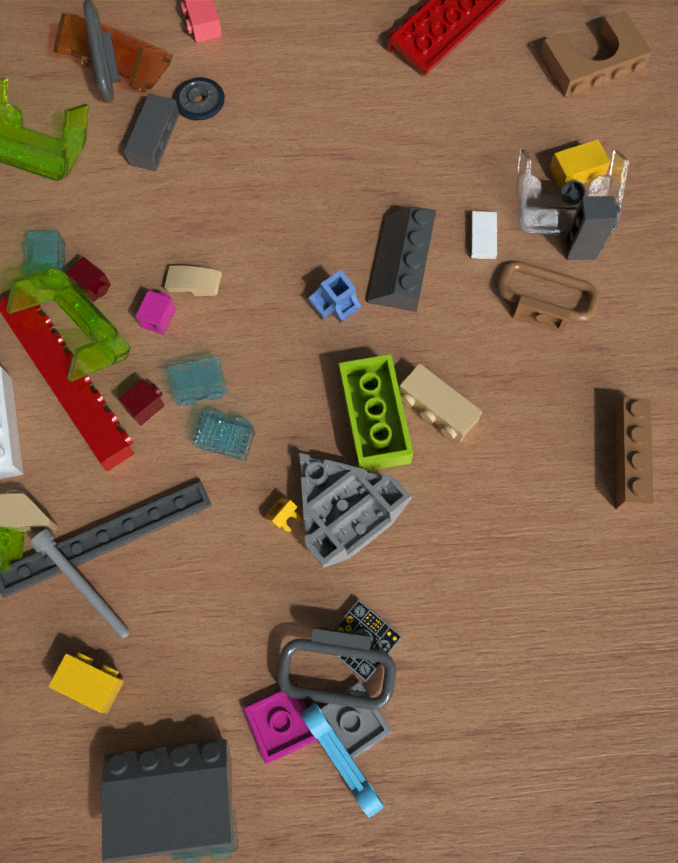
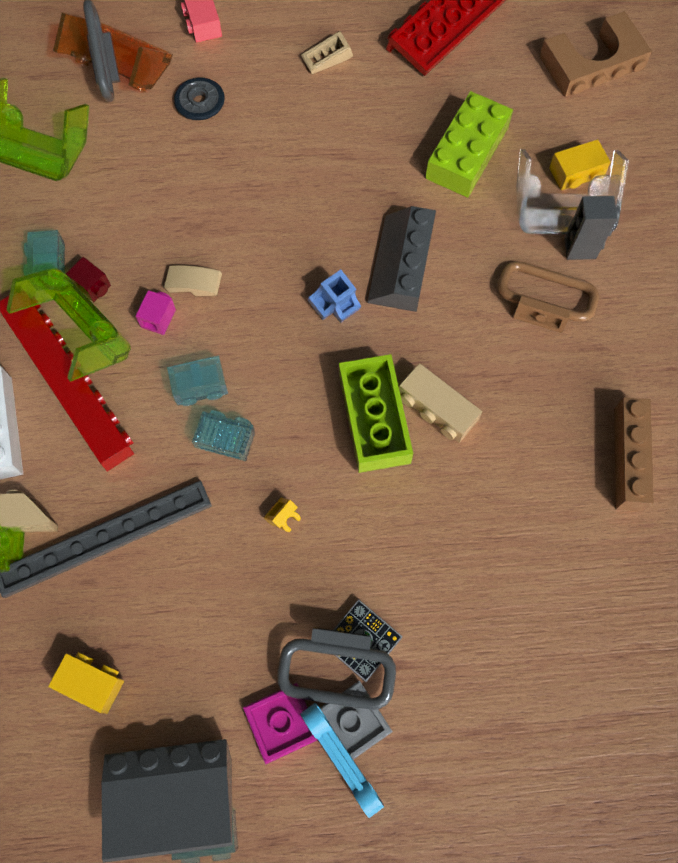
light grey piece [30,529,129,638] -> none
dark red brick [118,379,164,426] -> none
dark grey brick [123,93,179,172] -> none
light grey wedge [299,453,412,568] -> none
white tile [471,211,497,259] -> none
dark grey wheel [561,180,587,208] -> none
none -> tan slope [301,31,353,74]
none -> lime brick [425,91,514,198]

